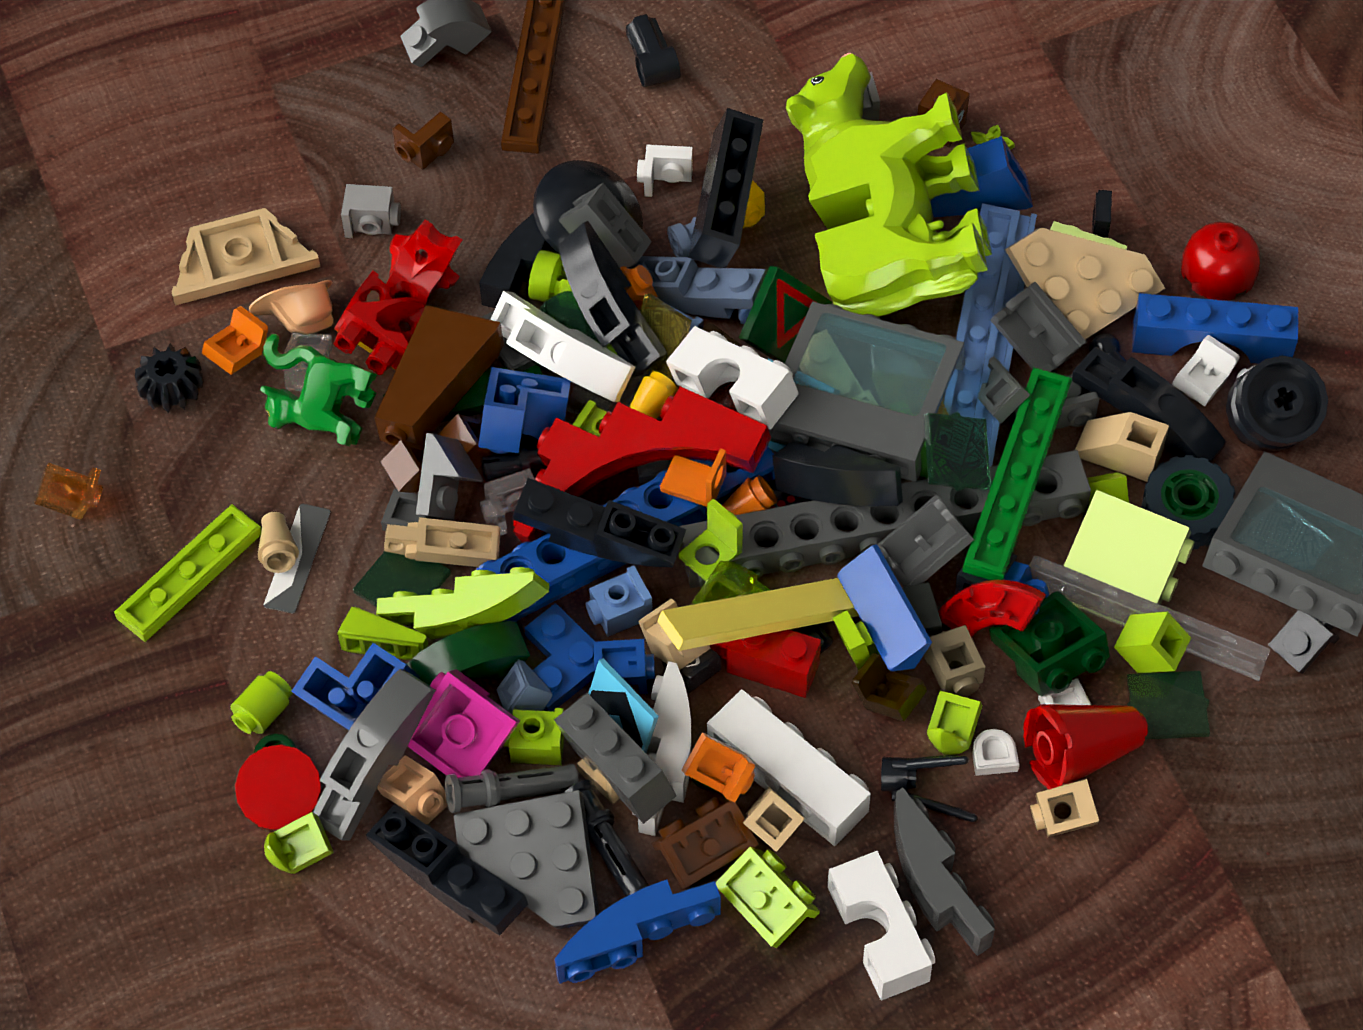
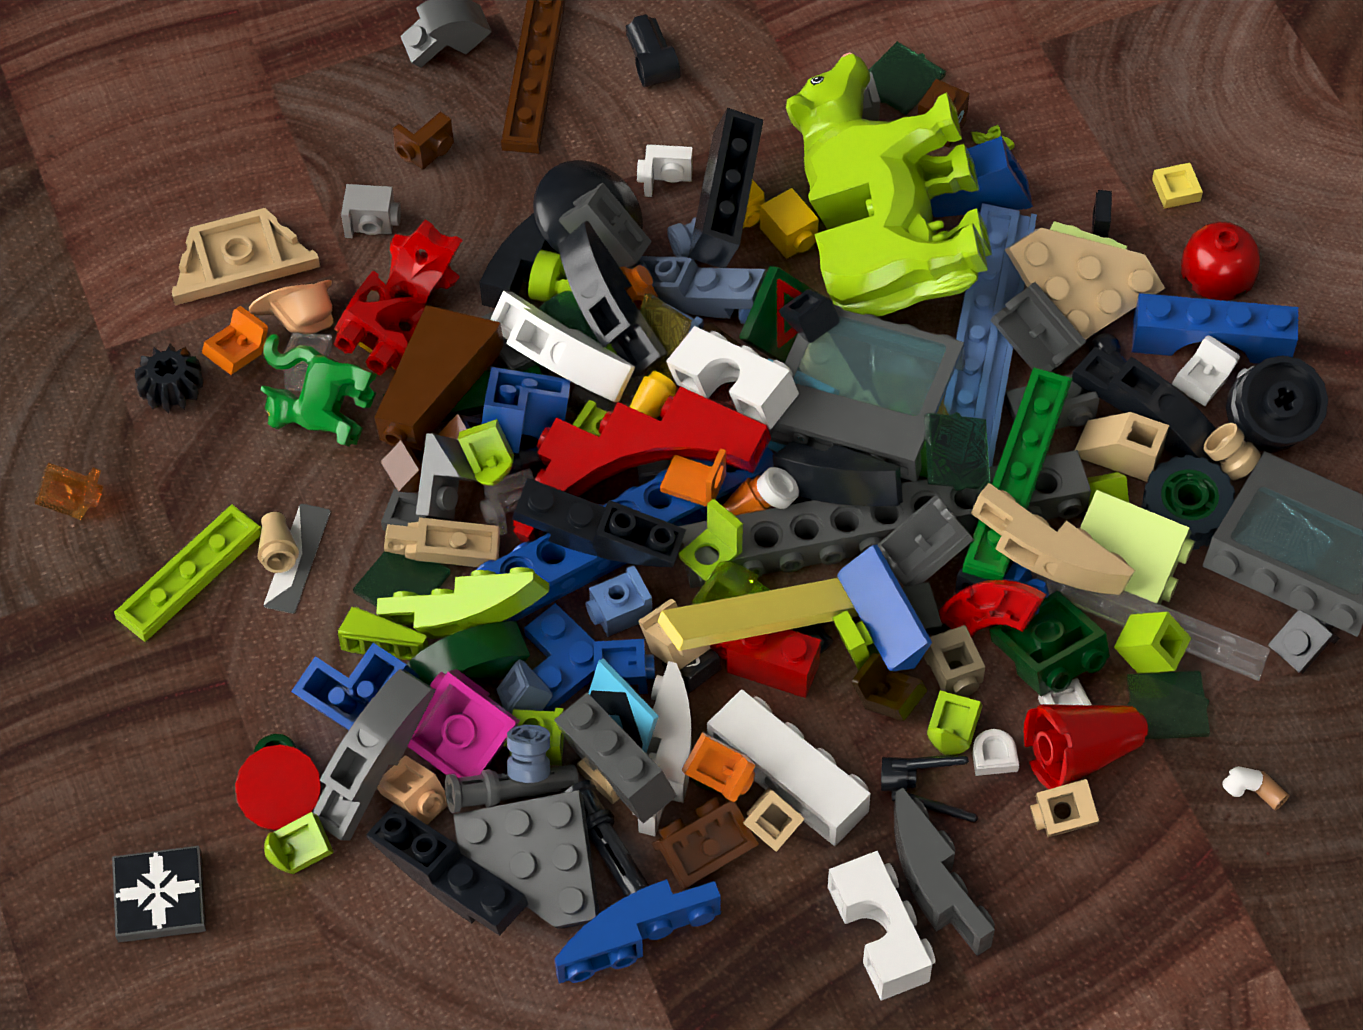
lime brick [230,671,293,734] -> none
bracket [716,847,820,948] -> none
dark grey tile [978,356,1030,423] -> none
none -> tile [112,846,206,943]
none -> lime plate [458,419,514,486]
none -> sand blue wheel [507,725,550,783]
none -> white tile [757,467,799,509]
none -> yellow brick [760,188,819,259]
none -> black slope [779,289,840,343]
none -> clear green piece [869,41,946,115]
none -> tan slope [971,483,1135,595]
none -> light yellow tile [1152,163,1203,209]
none -> tan wheel [1204,423,1261,480]
none -> arm [1223,766,1290,811]

